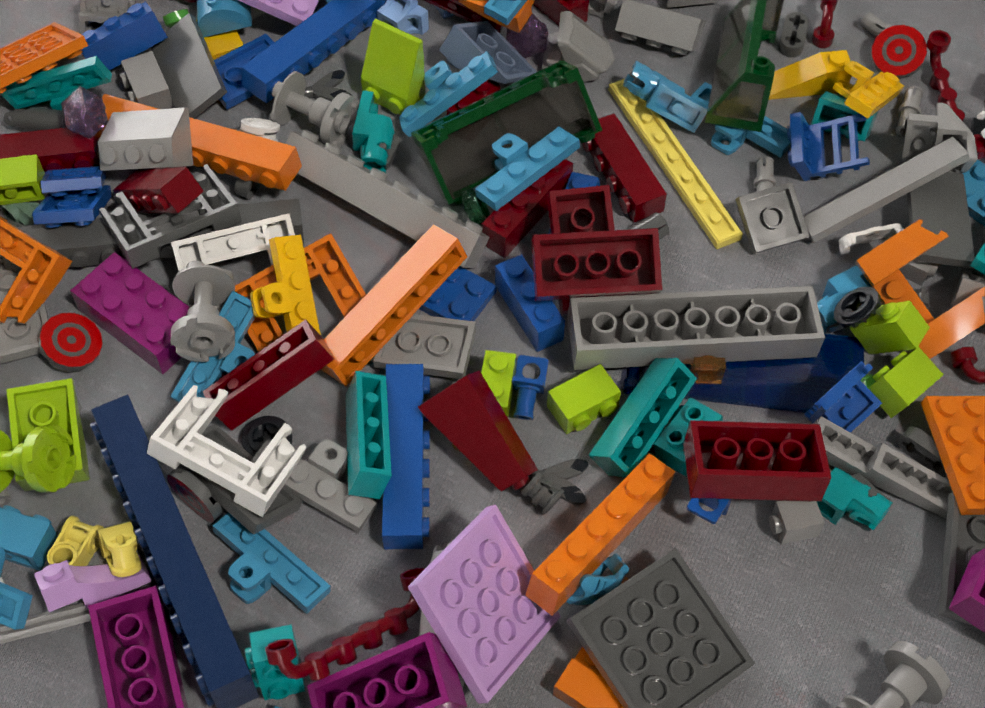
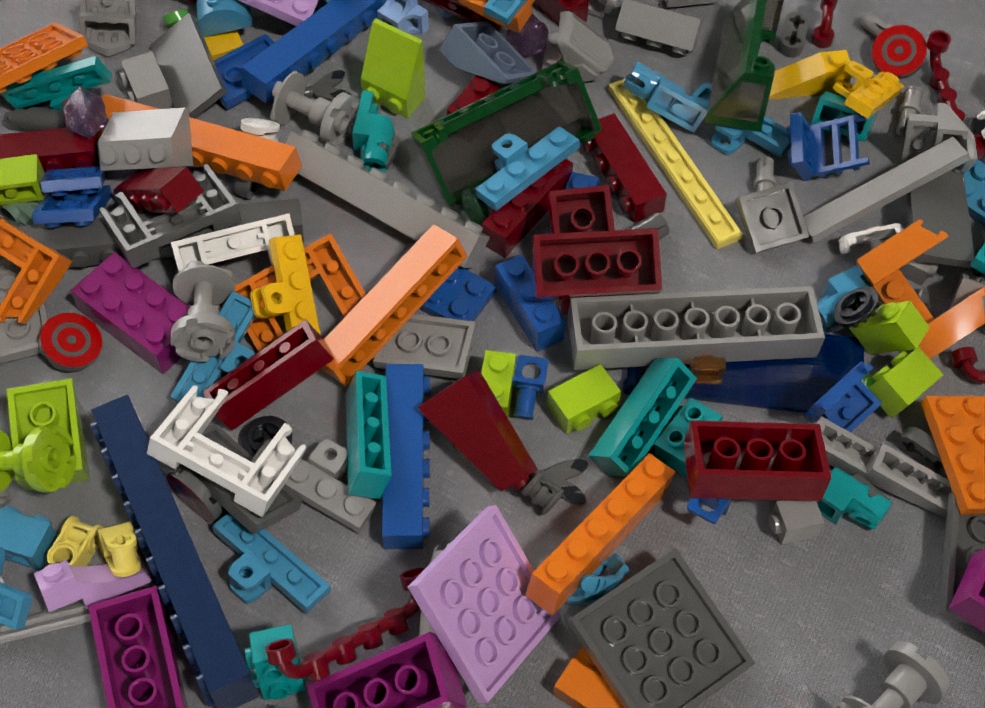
blue brick [81,1,168,70] -> none
dark azure plate [399,51,498,137] -> none

